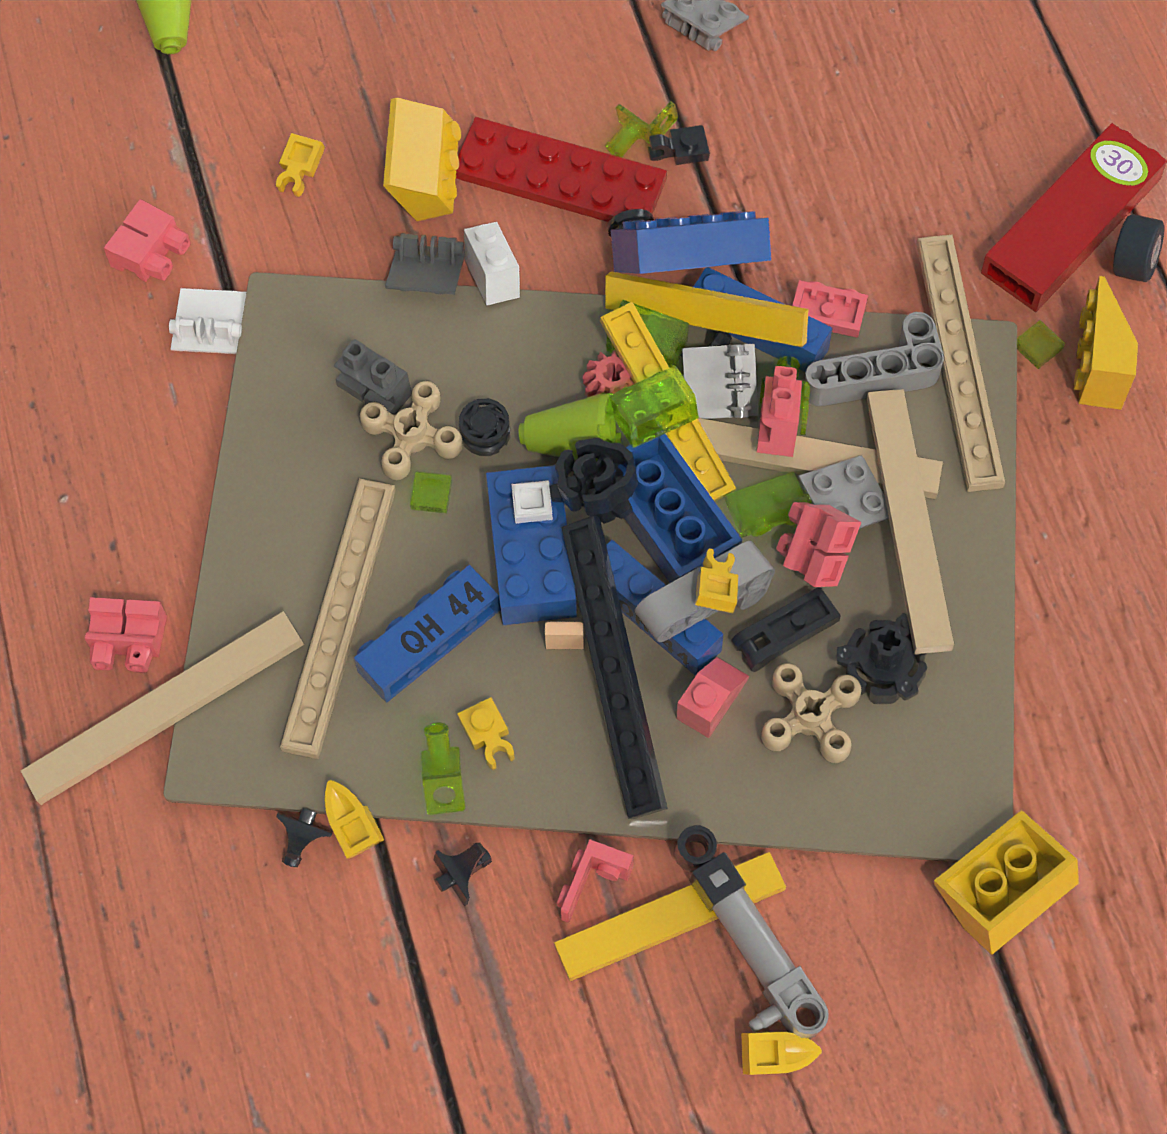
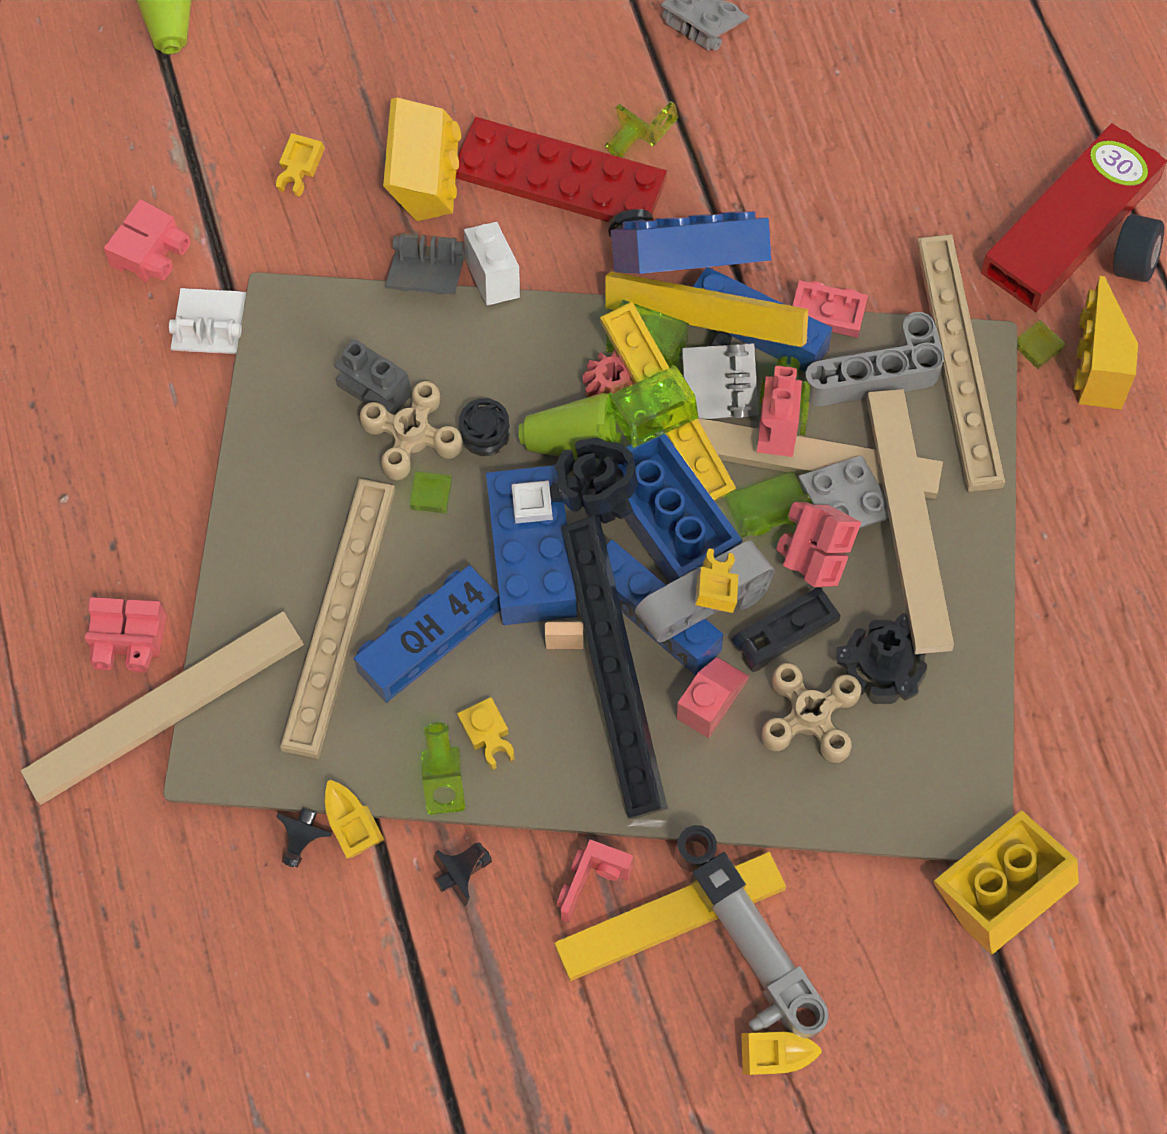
black plate [648,125,710,165] -> none

